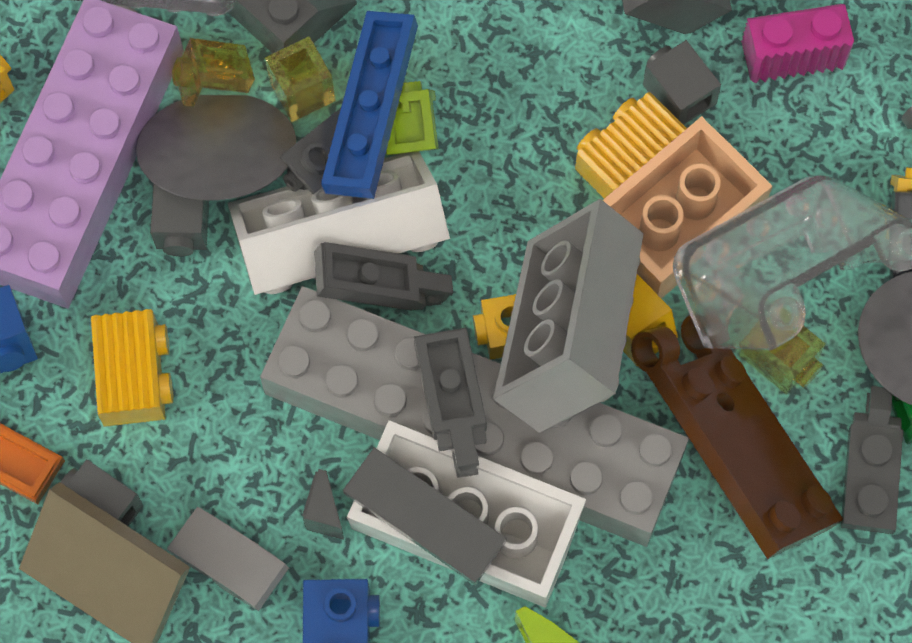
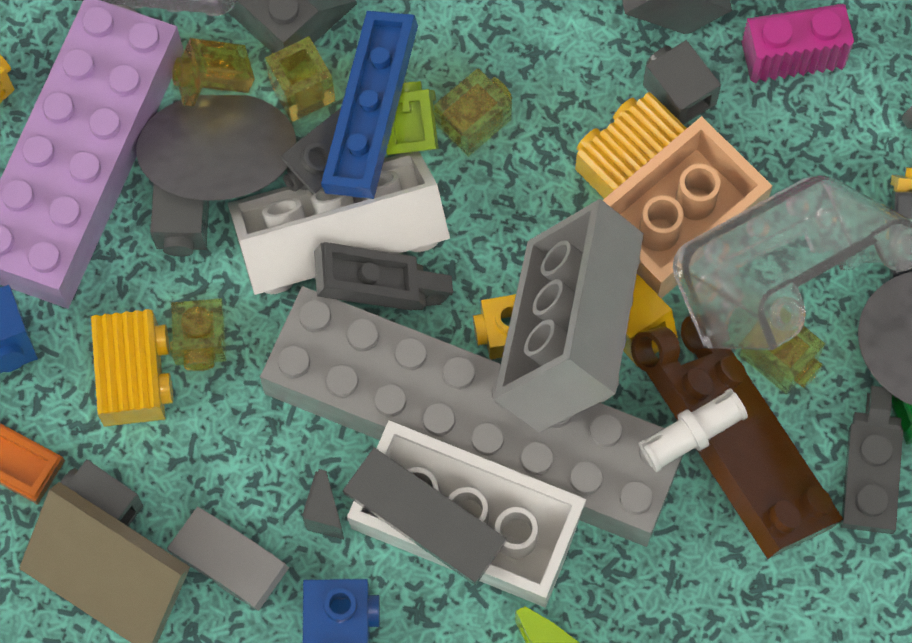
dark grey hinge [414,328,487,478] -> none
none -> clear yellow bracket [170,298,227,371]
none -> clear yellow brick [434,68,512,157]
none -> white pin [638,388,748,472]

